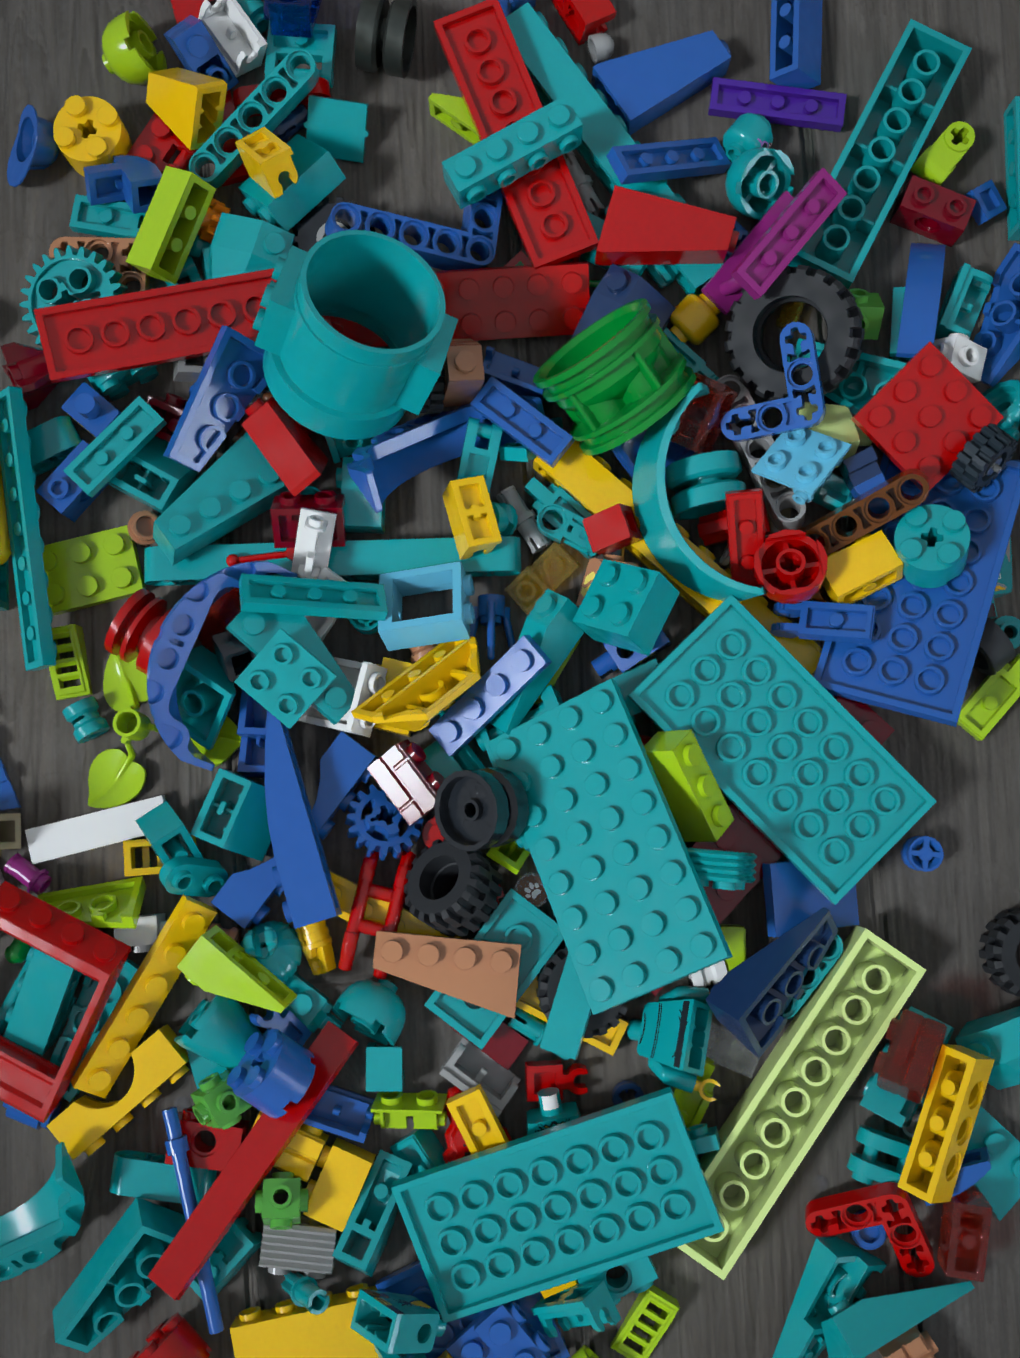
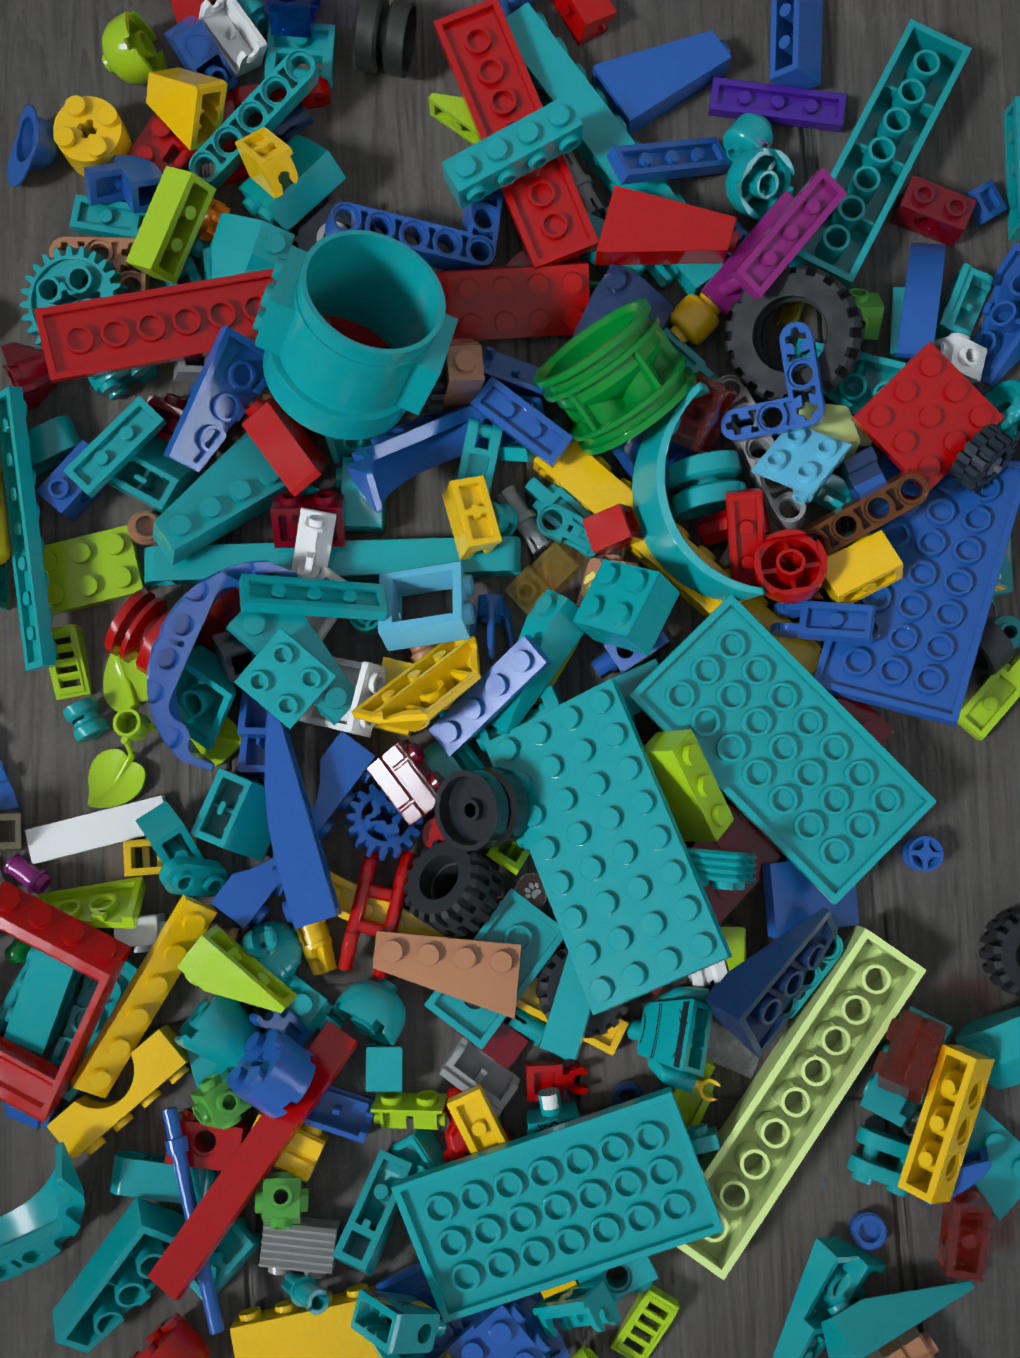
blue torso [61,382,121,438] -> none
red hinge [226,548,295,567] -> none
yellow brick [303,1137,376,1233] -> none
teal piece [304,95,370,163] -> none
light grey hinge [588,33,614,64] -> none
red beam [805,1182,935,1277] -> none
teal brick [894,504,971,588] -> none
lime piece [910,121,975,186] -> none

